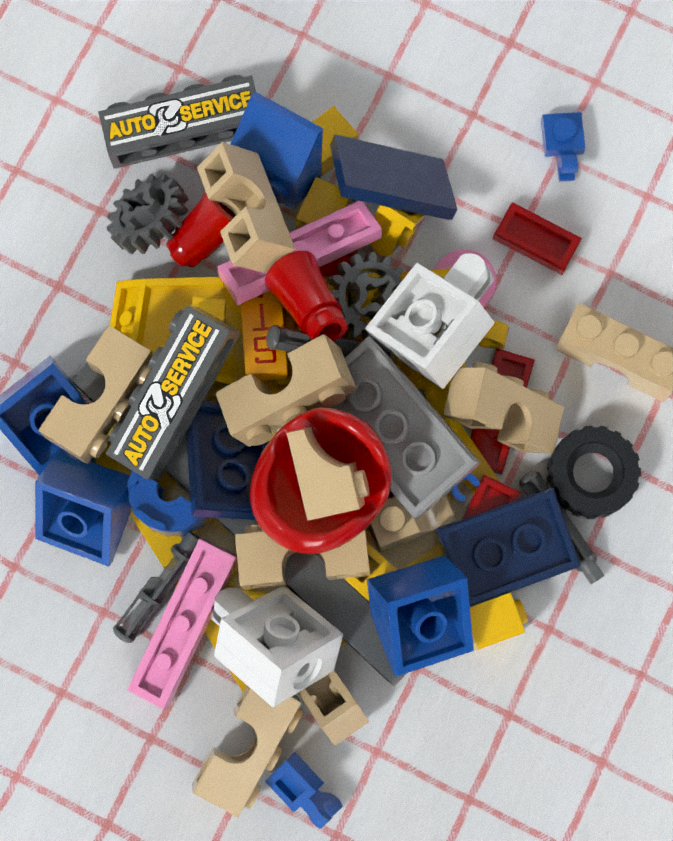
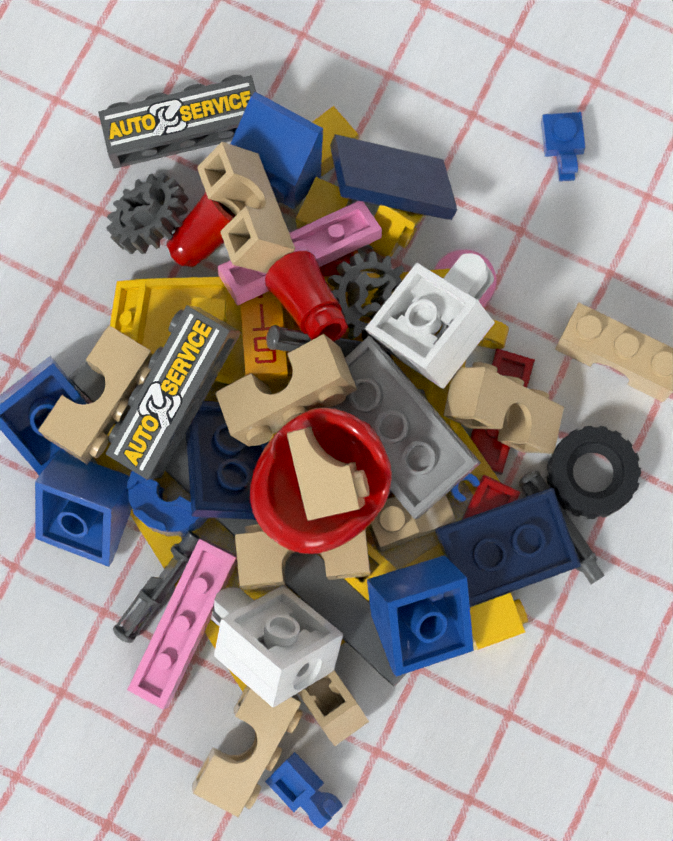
red tile [492,202,582,275] -> none

